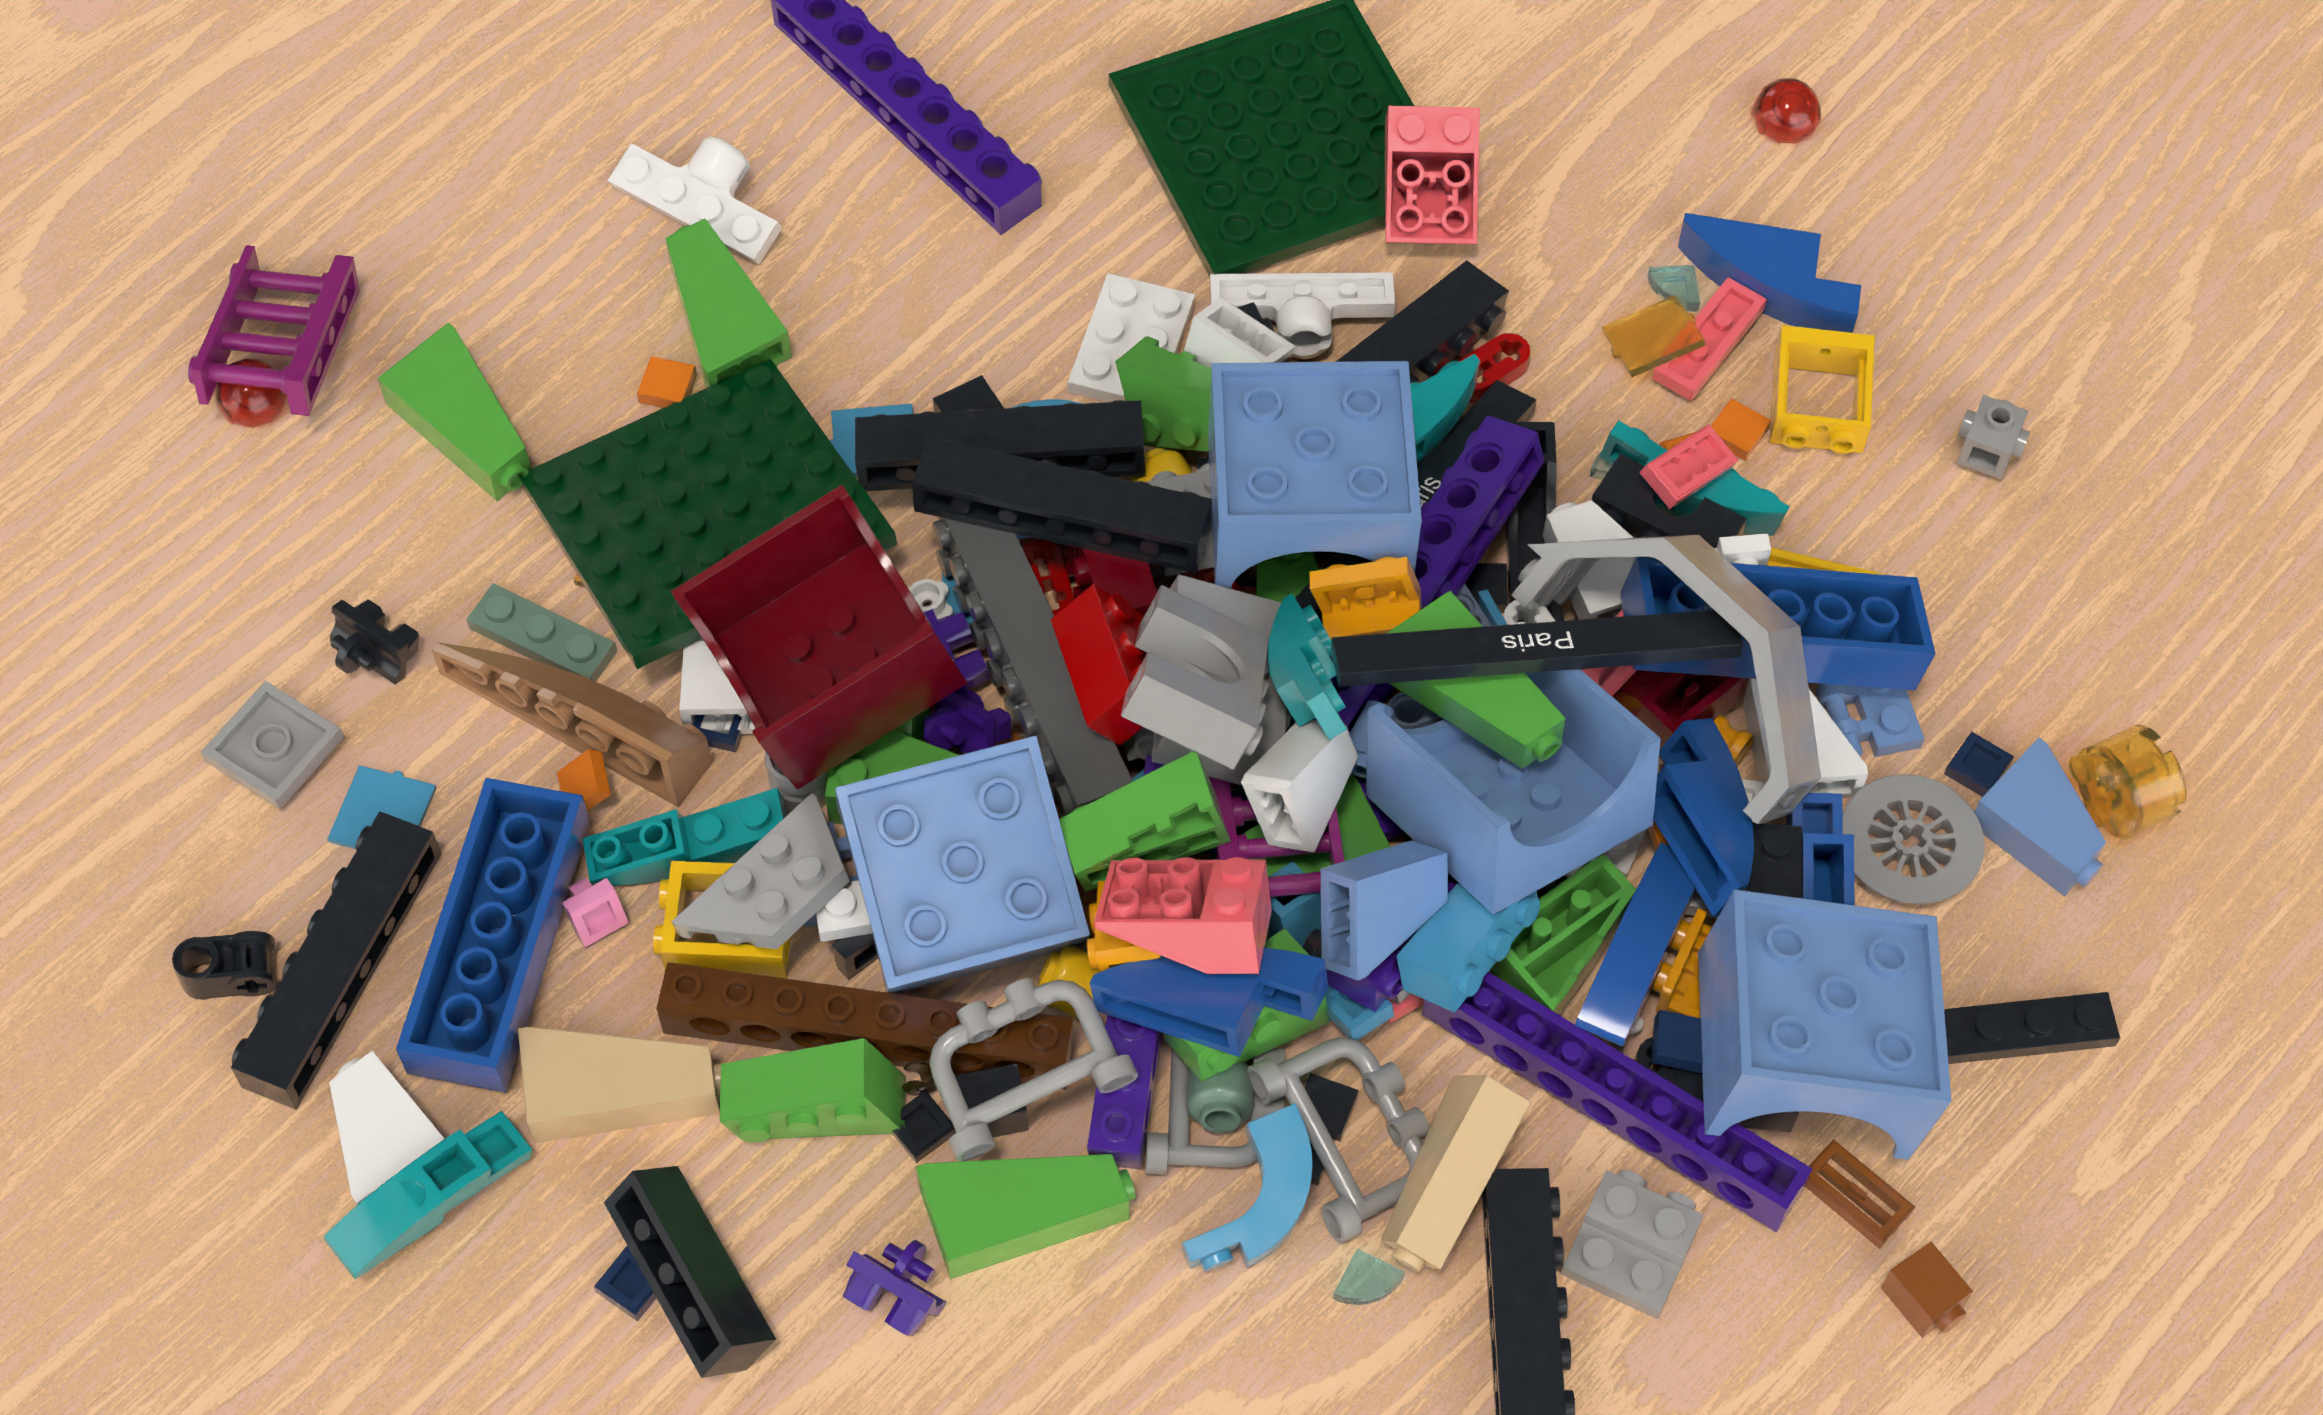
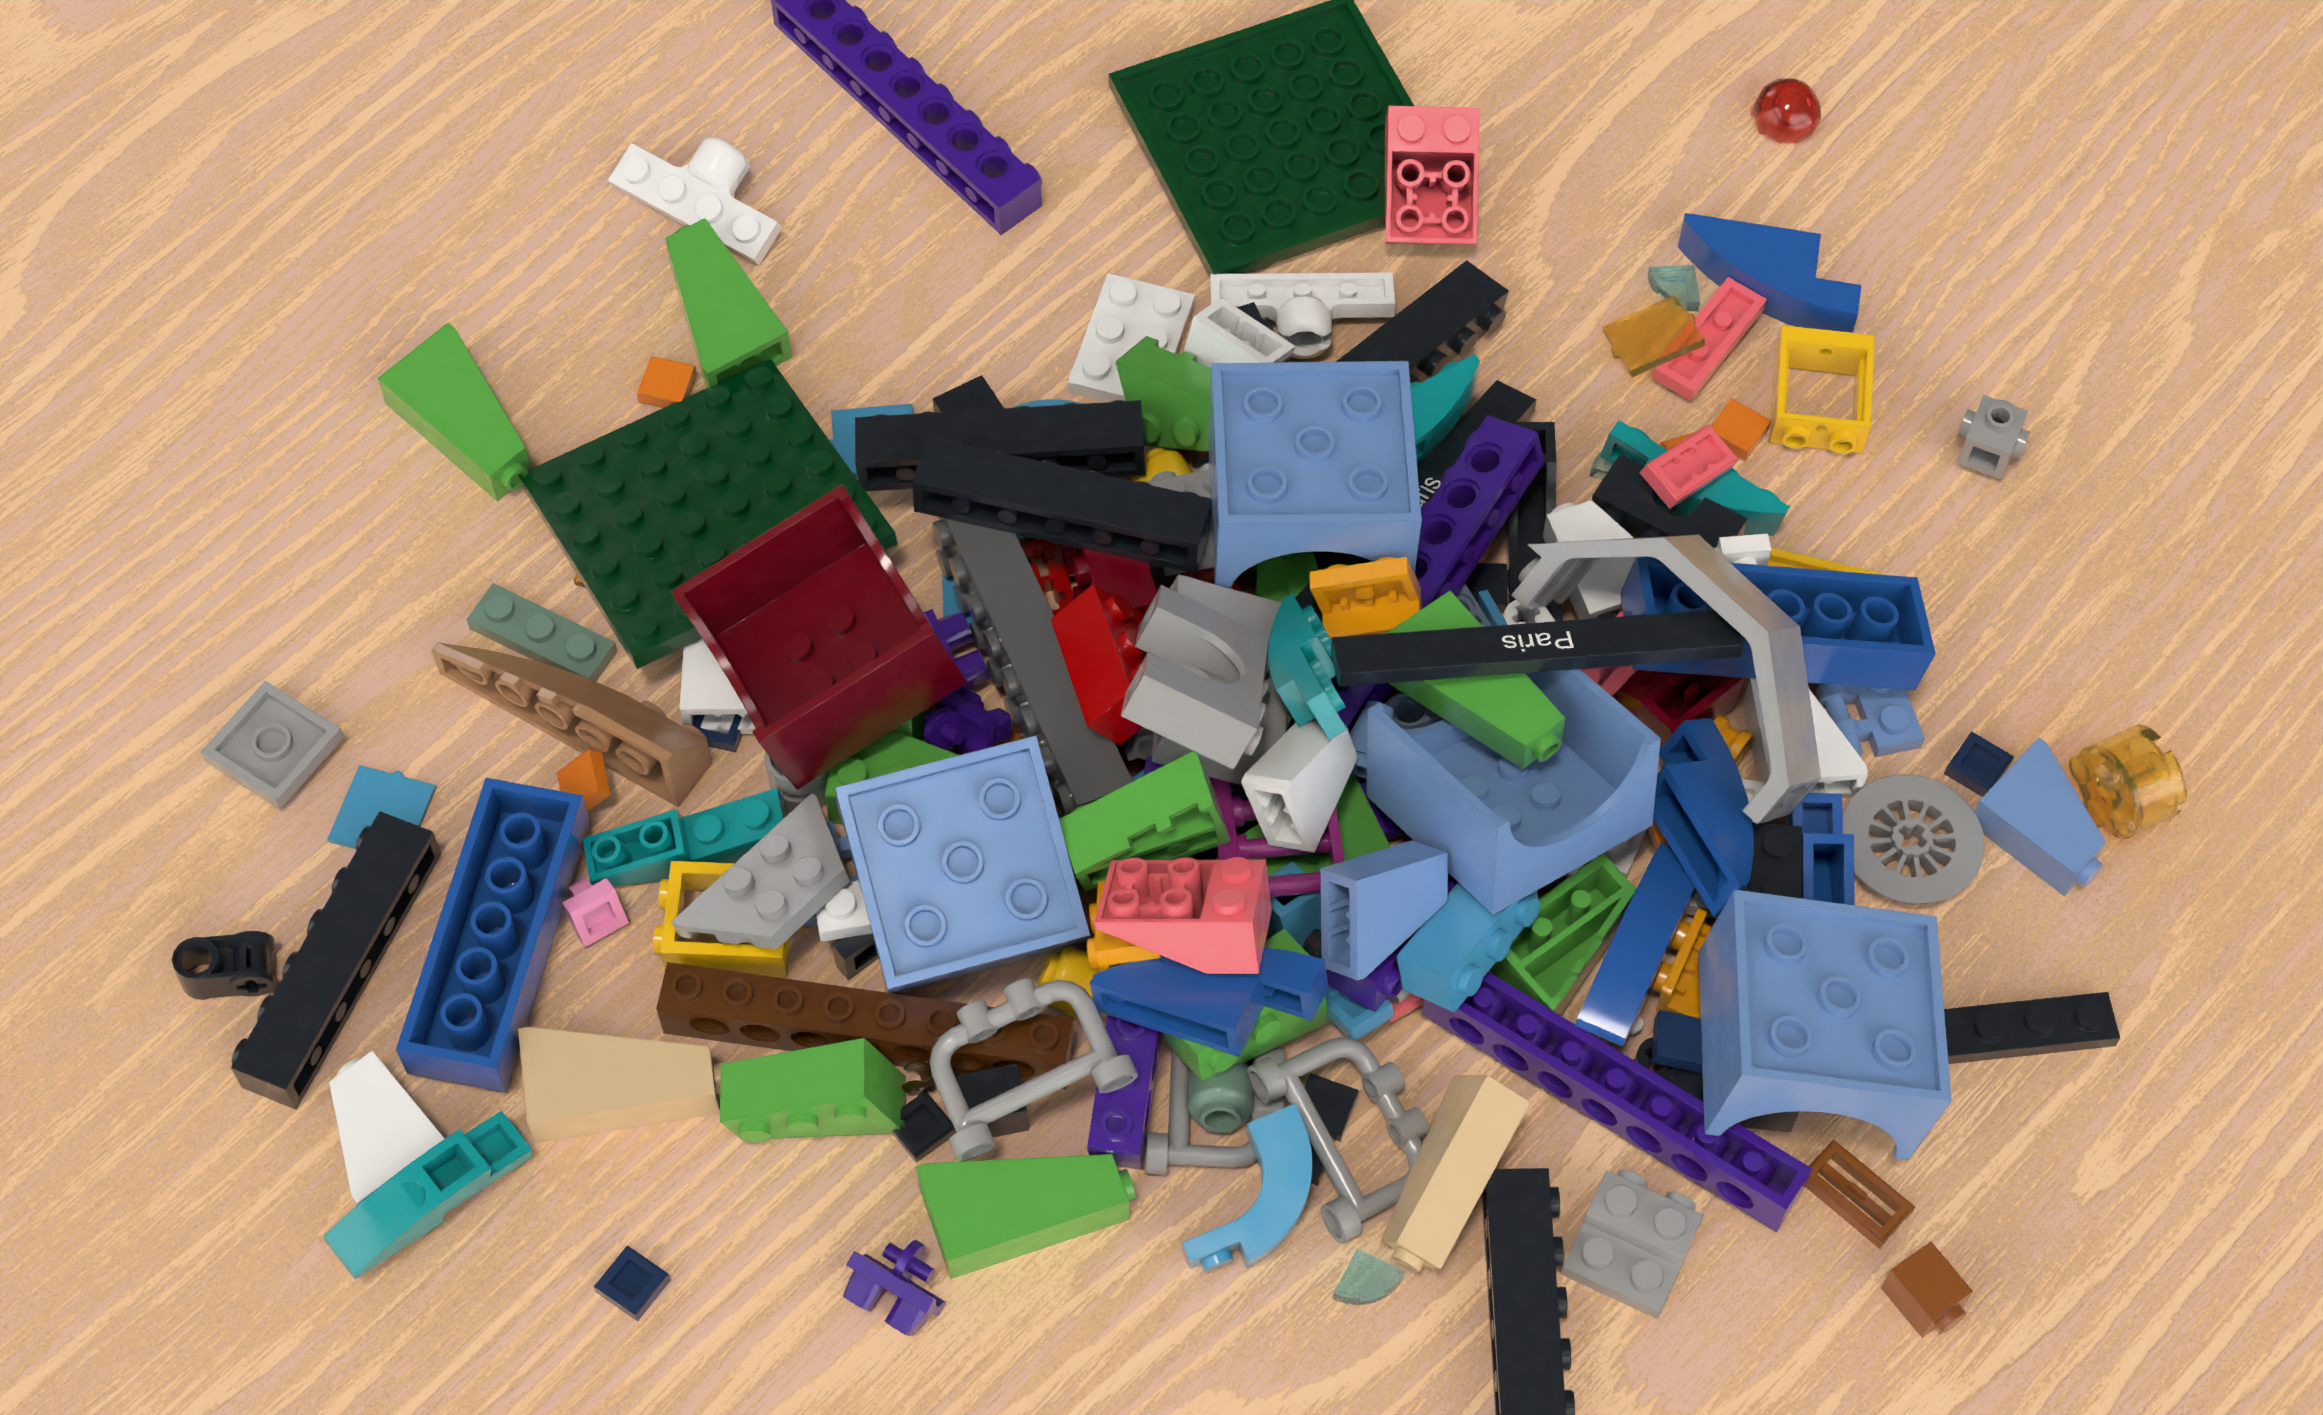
magenta fence [188,245,360,416] -> none
clear red hair [214,358,287,428] -> none
black hips [330,599,419,685] -> none
black brick [604,1166,776,1378] -> none
white plate [908,579,953,620] -> none
red beam [1459,333,1531,403] -> none

